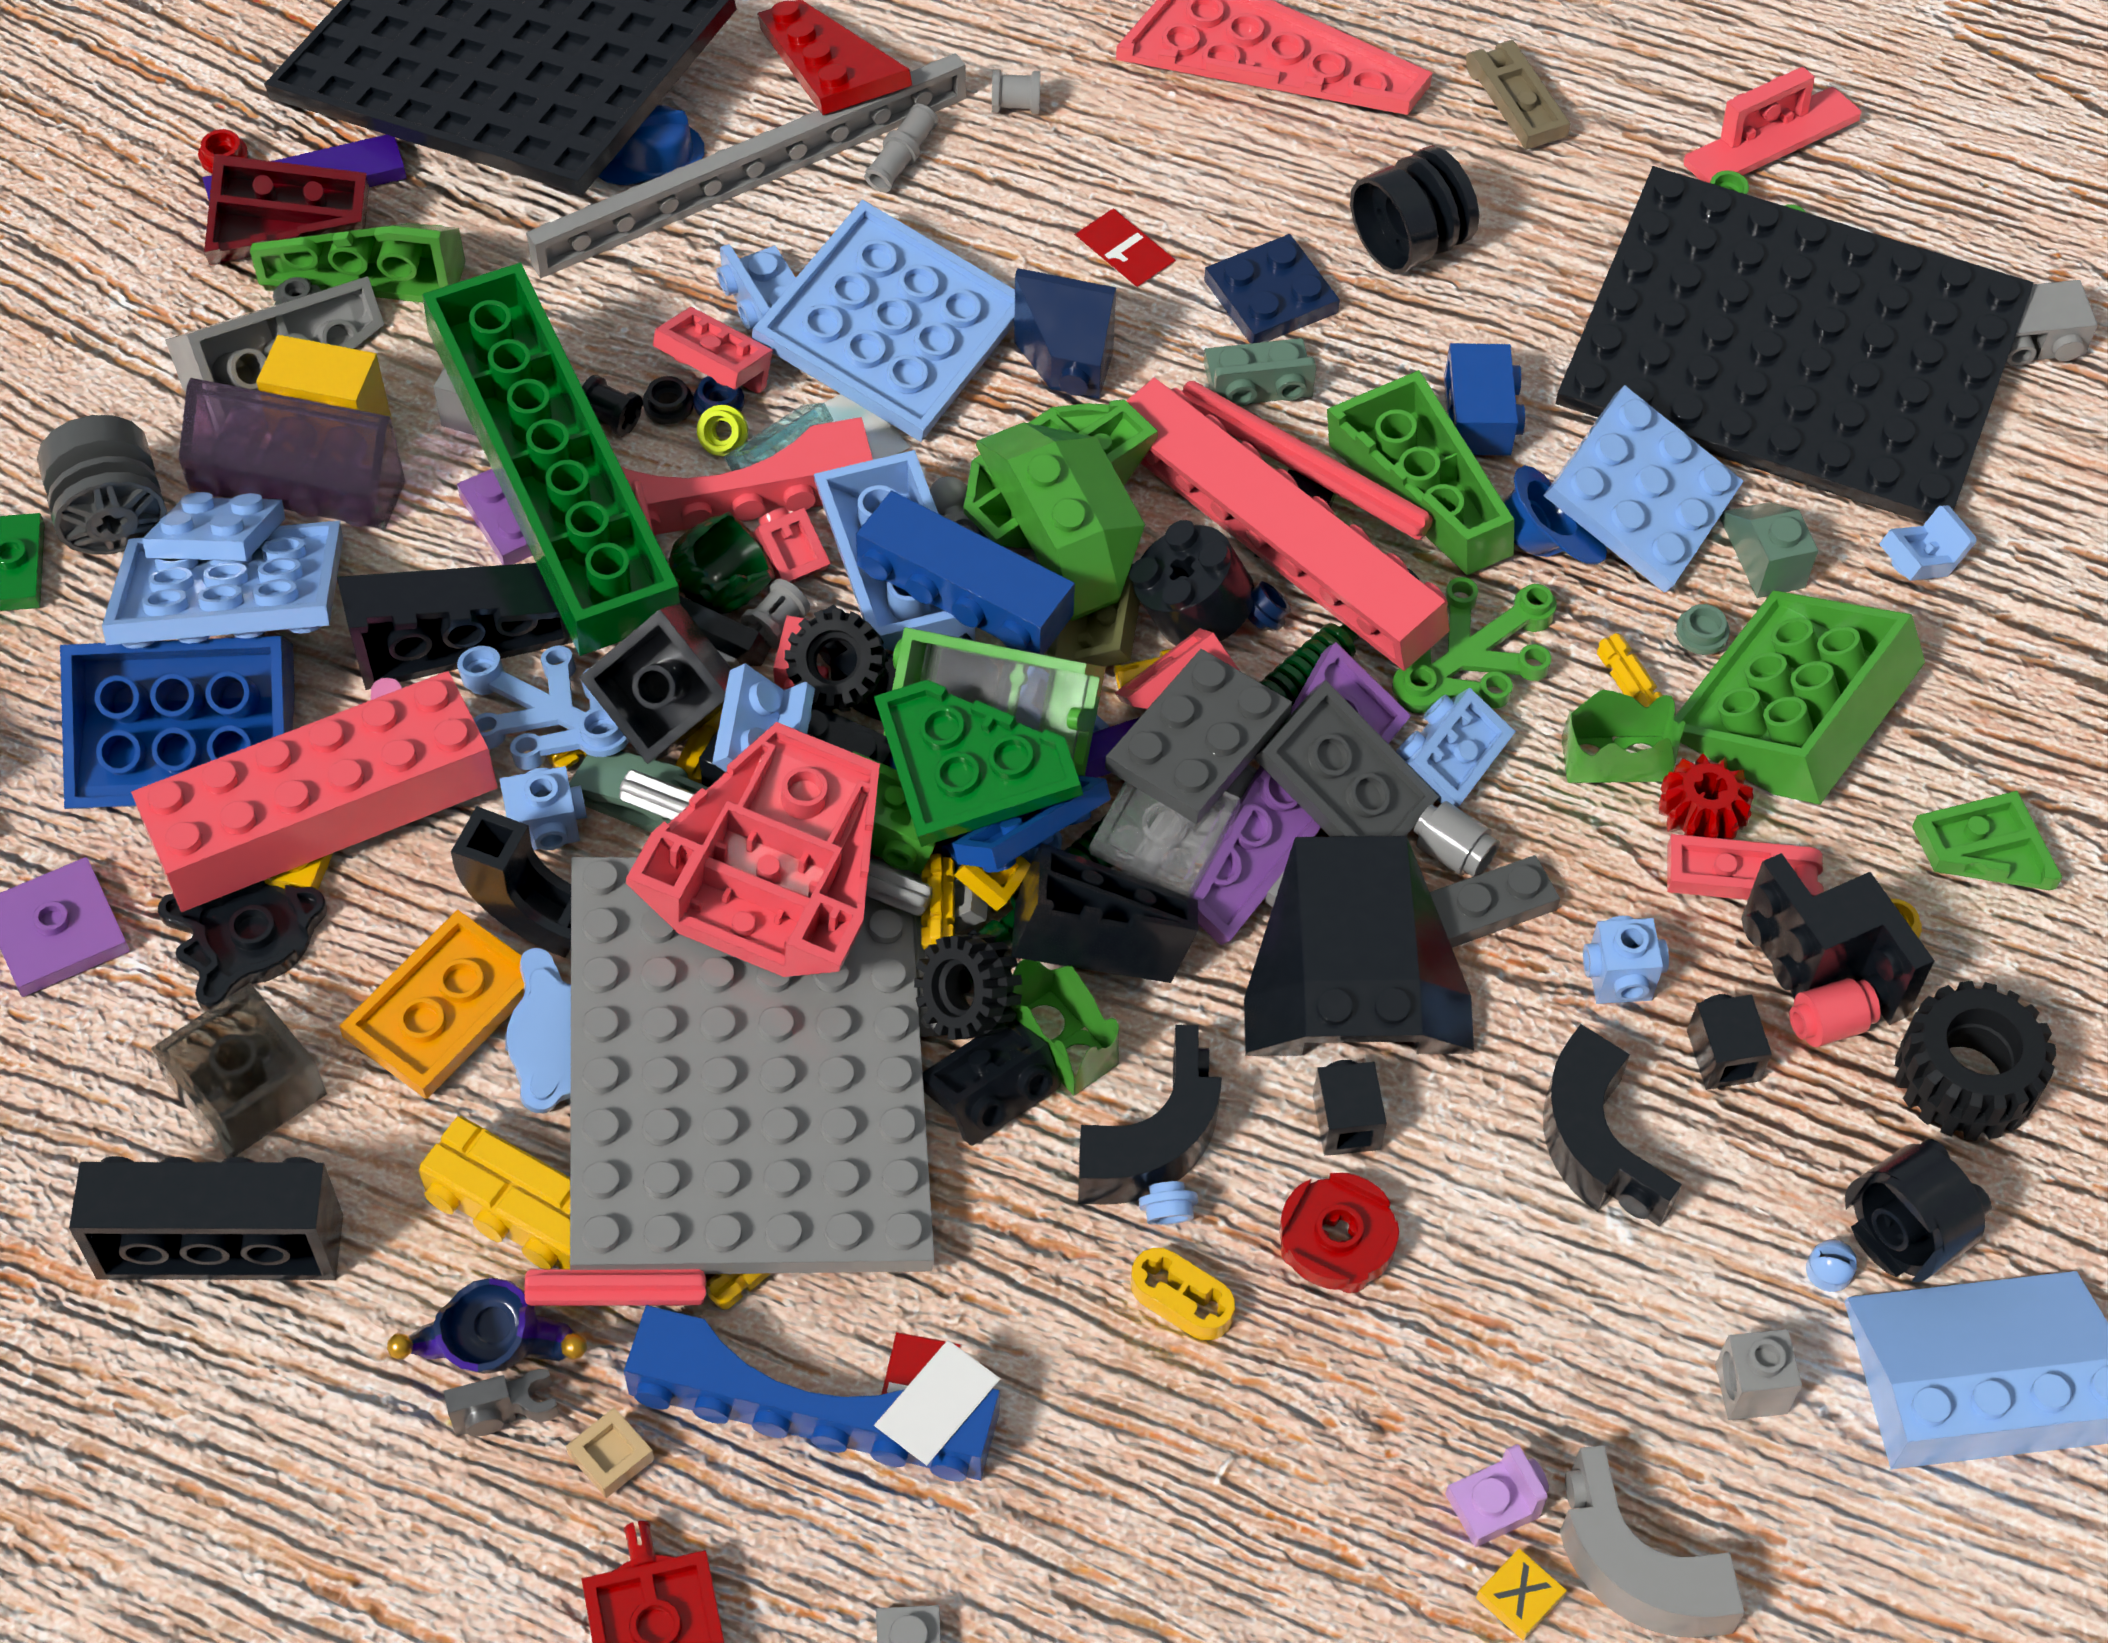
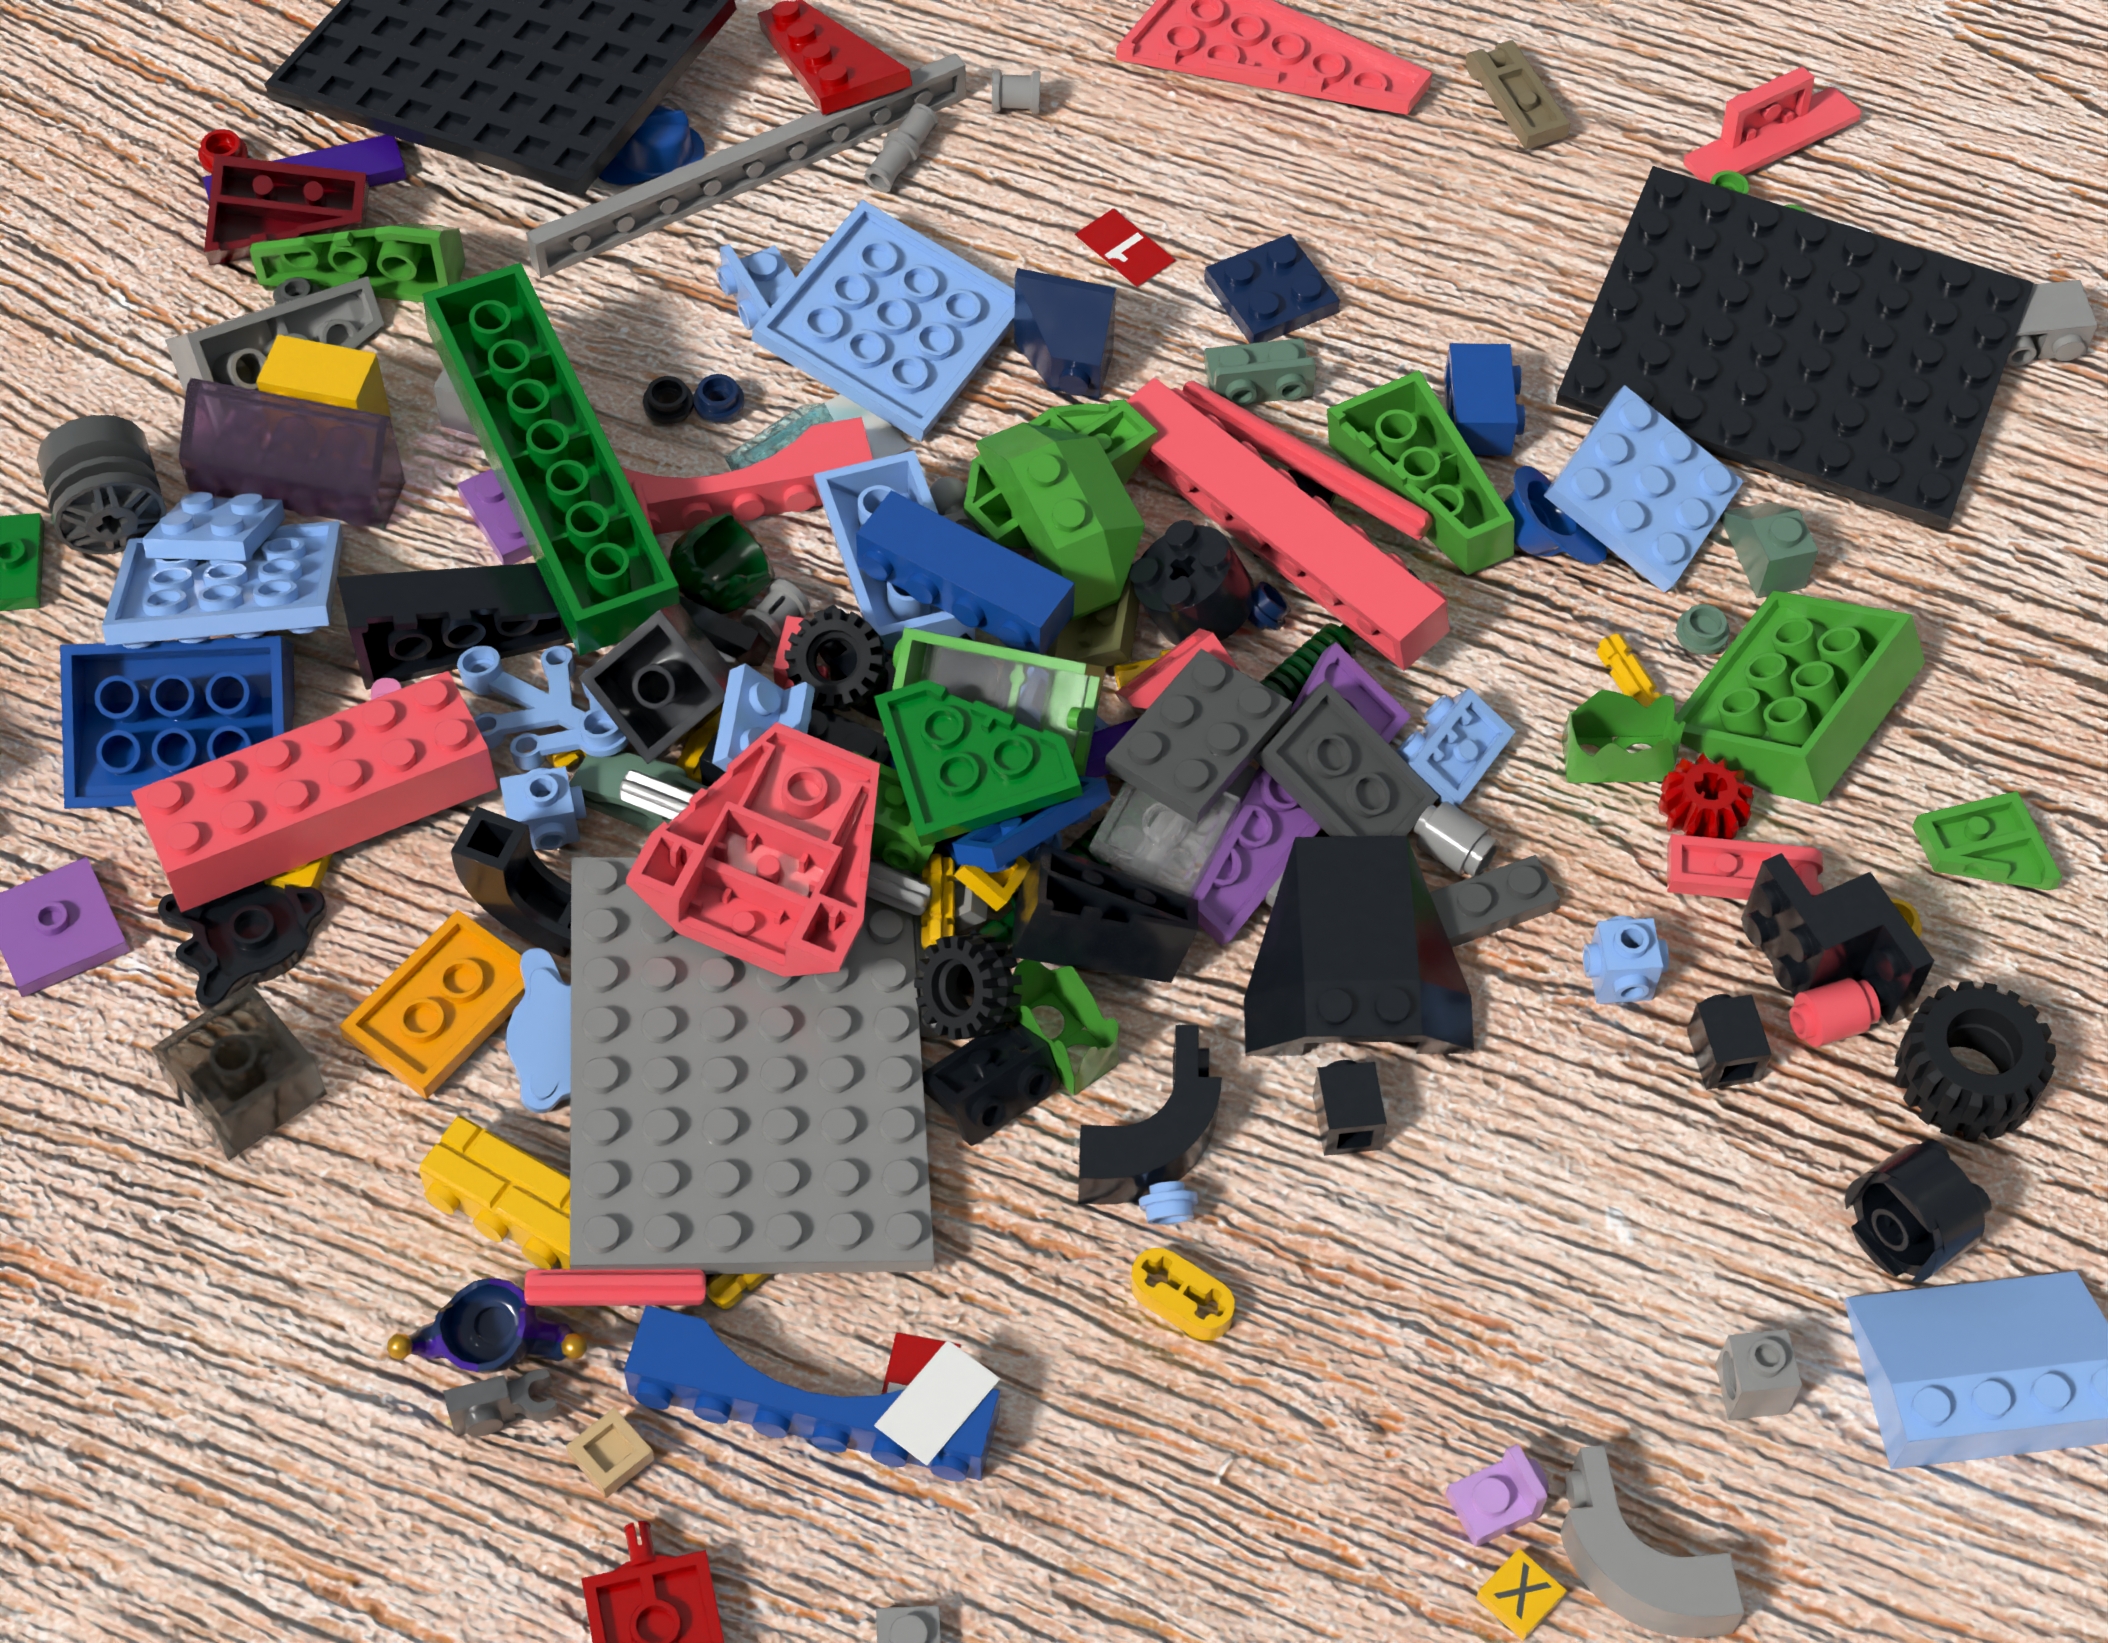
black brick [69,1156,344,1280] -> none
black bush [582,375,643,437] -> none
coral bracket [653,306,773,394] -> none
neon yellow plate [697,405,748,456] -> none
coral bracket [753,507,831,583] -> none
red plate [1279,1172,1399,1293] -> none
black wheel [1350,145,1480,274] -> none
bright green plant [1392,577,1557,713] -> none
black arch [1543,1024,1682,1227] -> none
light blue hinge [1806,1239,1857,1292] -> none
light blue bracket [1879,505,1977,581] -> none

